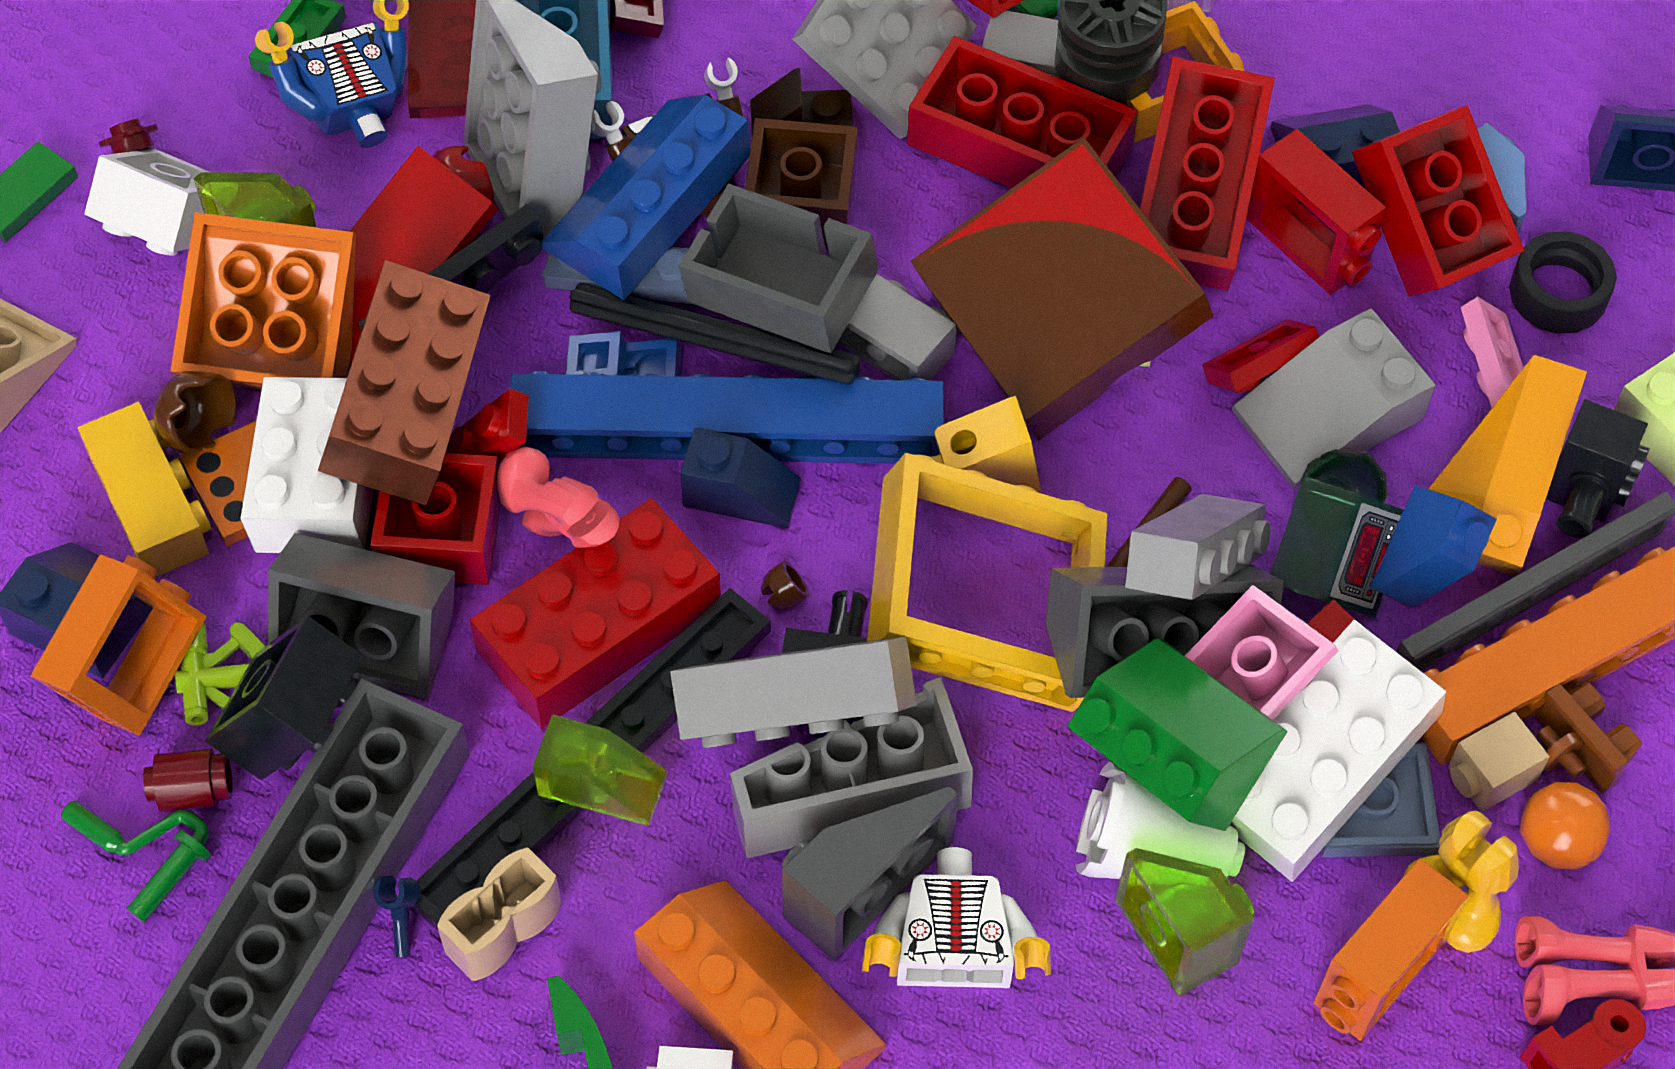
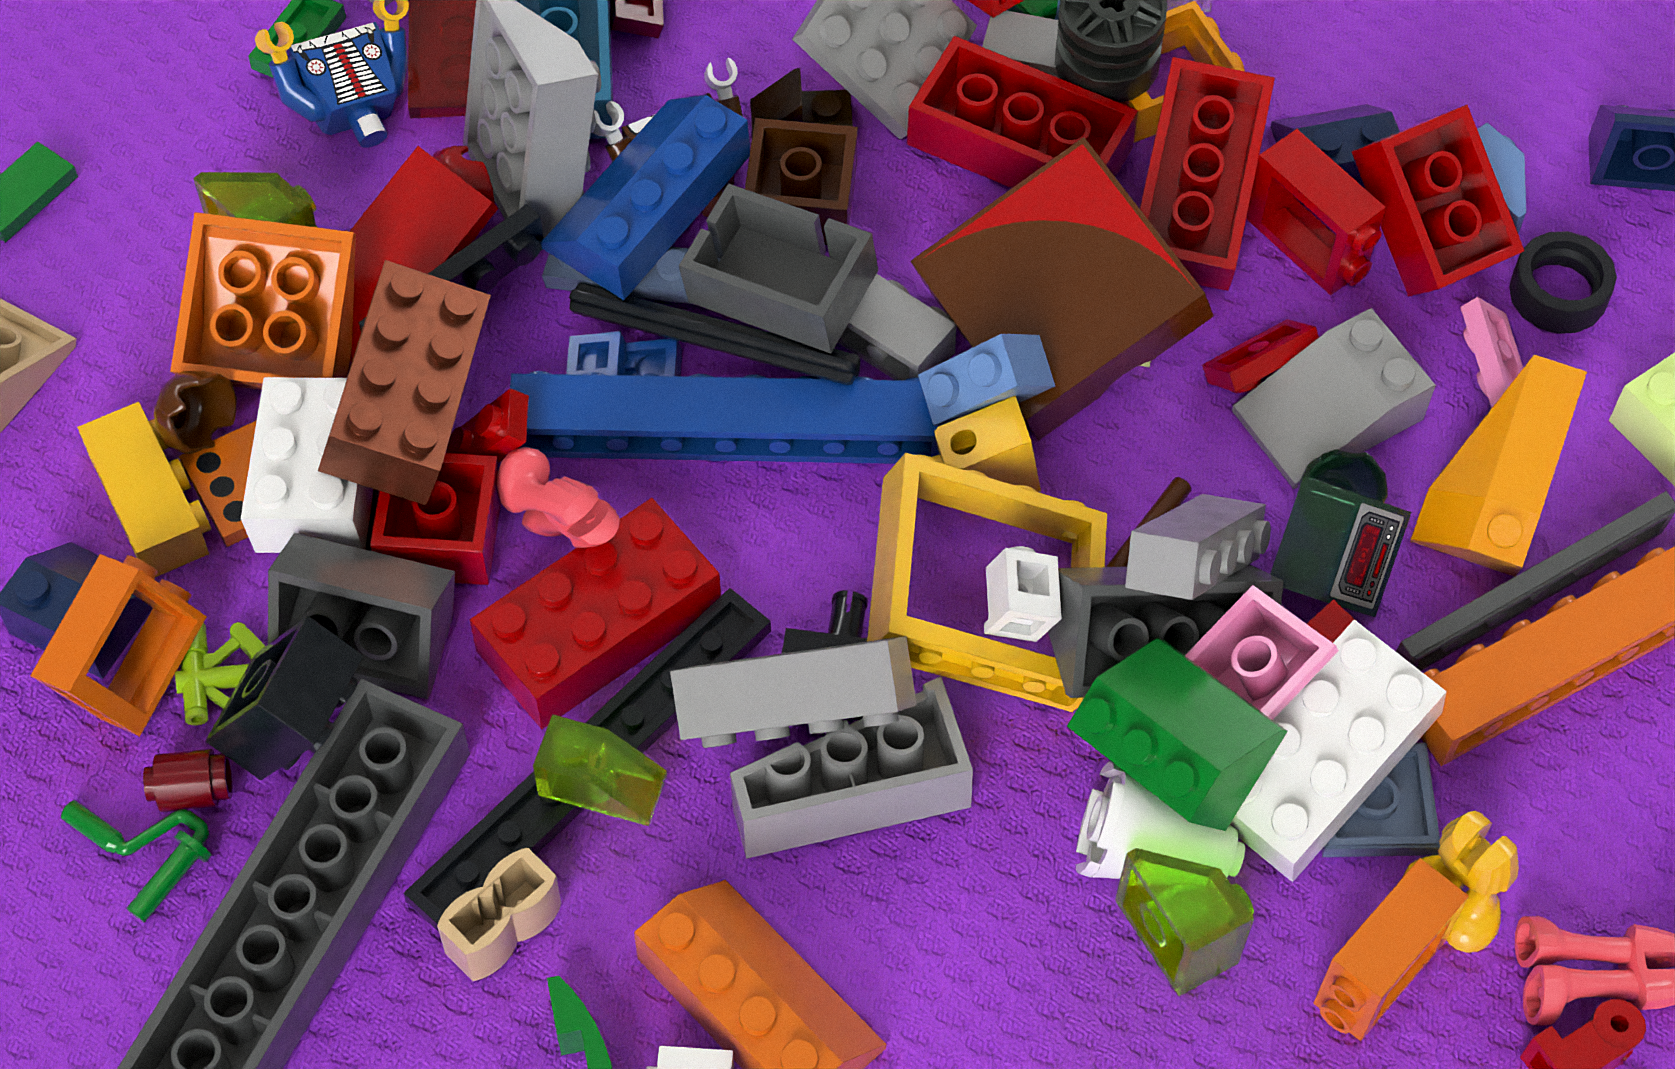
white slope [84,148,241,256] -> none
dark red plate [99,119,158,154] -> none
dark blue hand [373,875,421,957] -> none
dark blue slope [680,427,801,529] -> none
reddish brown hinge [761,560,810,610] -> none
dark grey slope [782,786,958,961] -> none
torso [862,847,1051,988] -> none
blue slope [1370,485,1497,607] -> none
tan brick [1448,712,1550,812] -> none
orange hair [1519,782,1610,870] -> none
dark orange hips [1534,683,1642,794] -> none
black brick [1546,399,1650,538] -> none
none -> medium blue piece [918,334,1055,426]
none -> white brick [984,546,1062,642]

